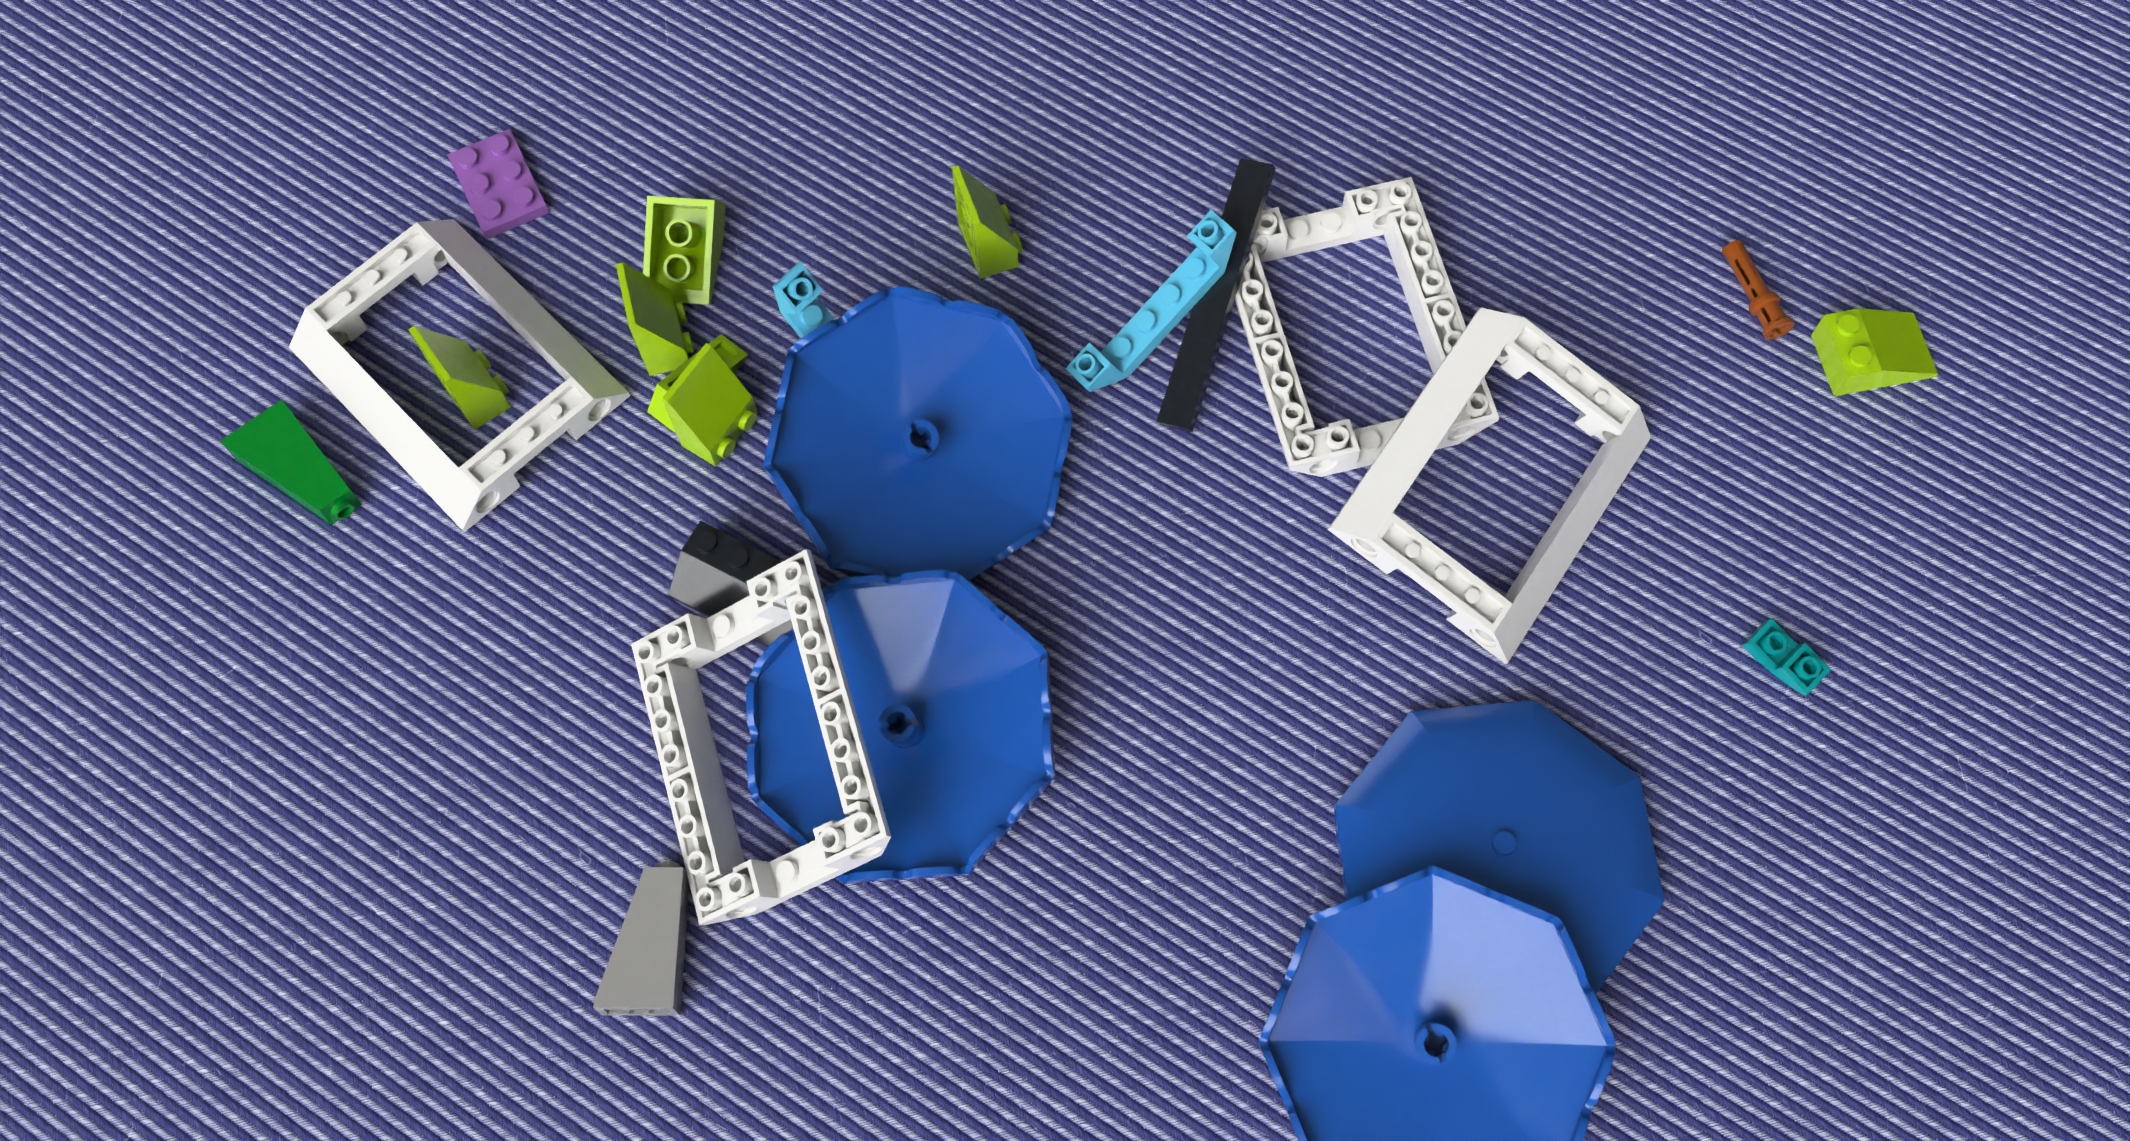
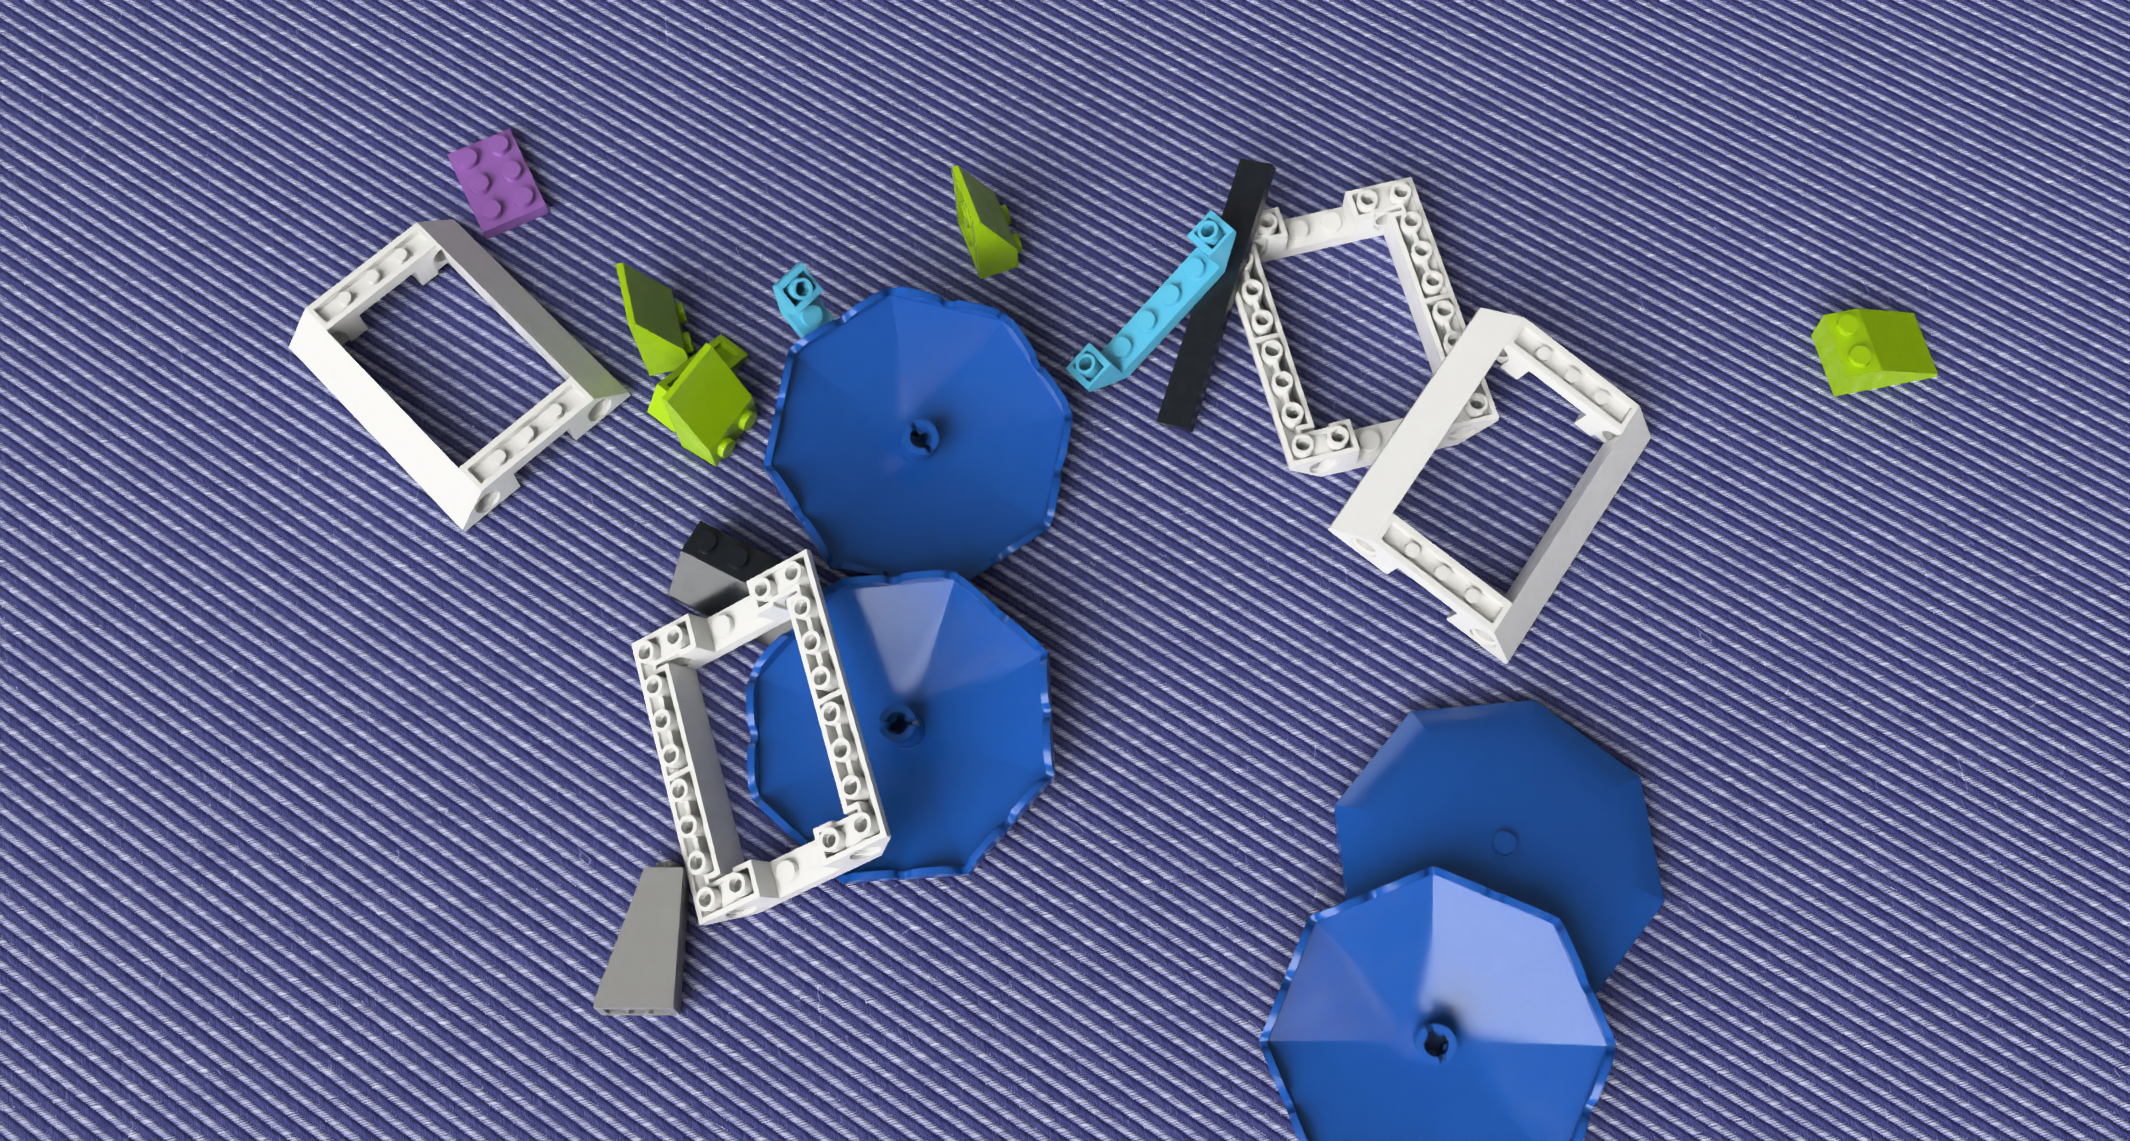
green slope [220,400,362,525] -> none
lime slope [408,326,511,430] -> none
lime slope [643,196,726,305] -> none
dark orange pin [1722,240,1795,340] -> none
teal slope [1742,618,1831,696] -> none

